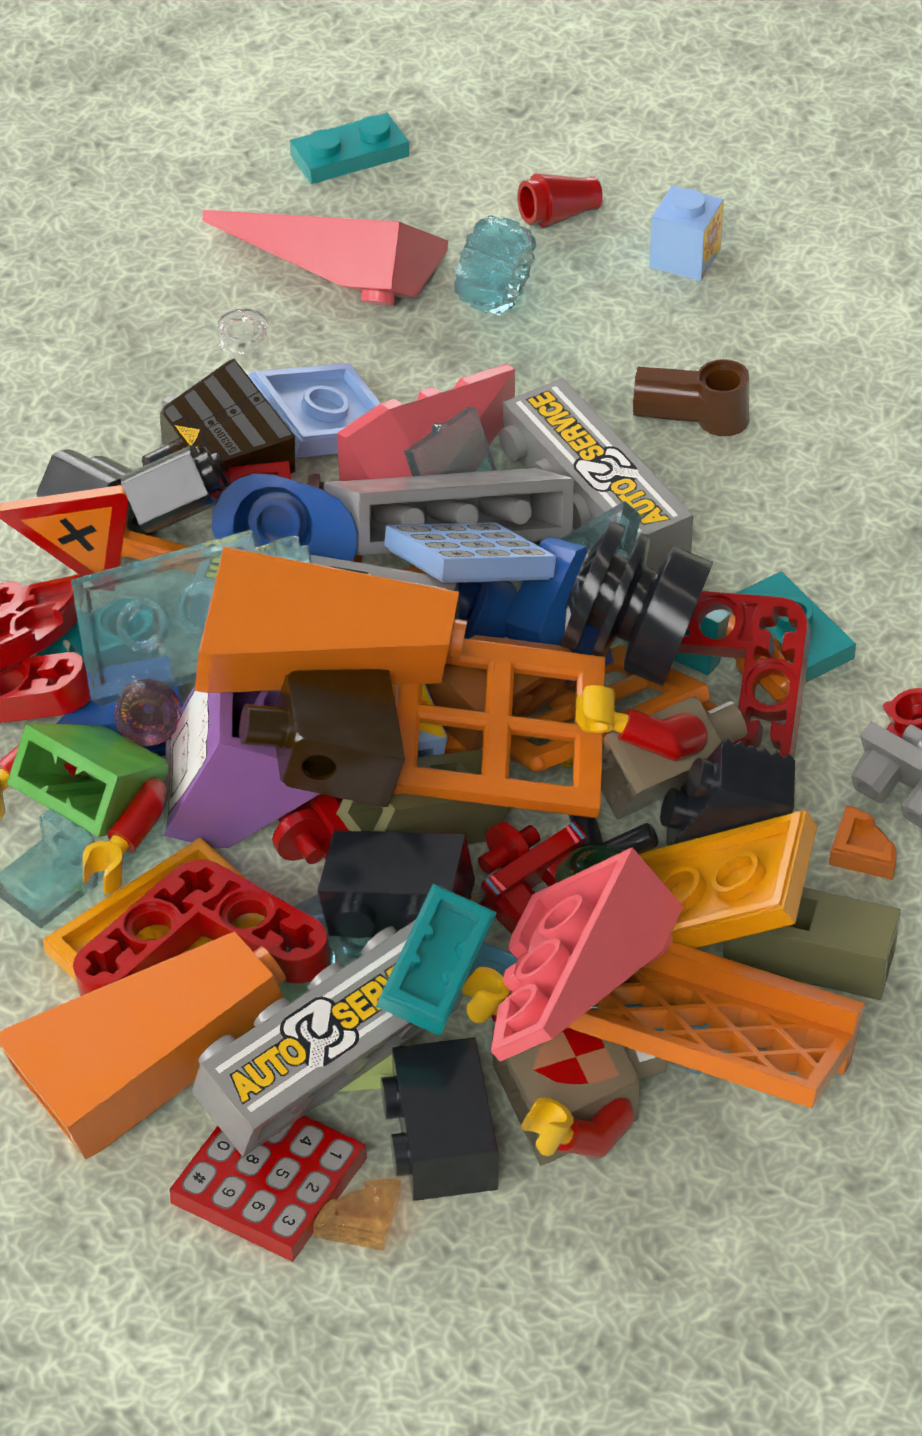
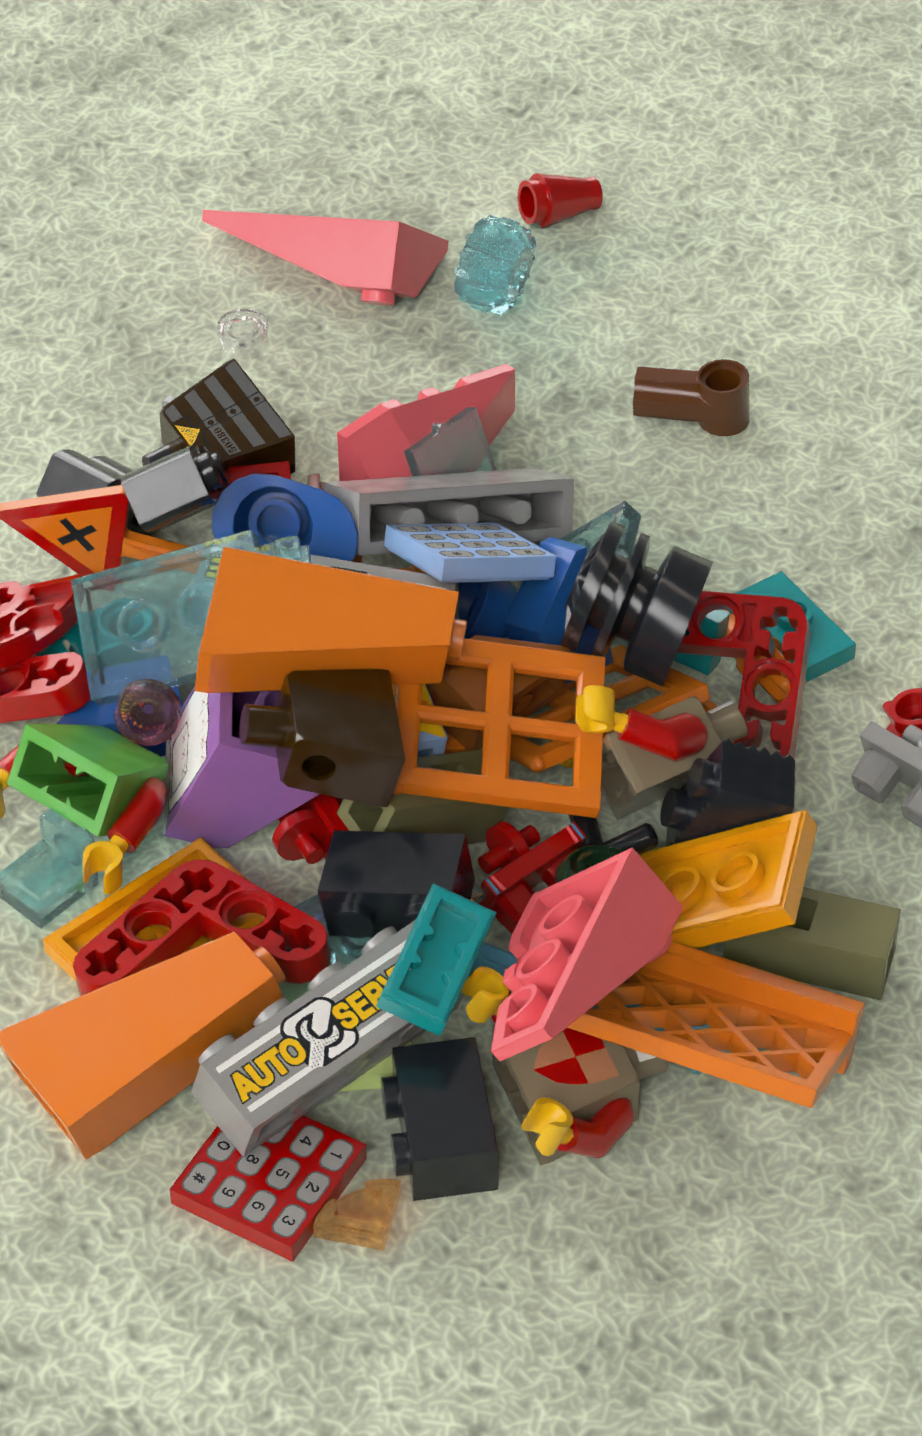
light blue tile [249,363,381,458] -> none
teal plate [290,112,409,184] -> none
light grey brick [499,378,693,570] -> none
light blue brick [649,185,724,281] -> none
orange tile [829,805,896,880] -> none

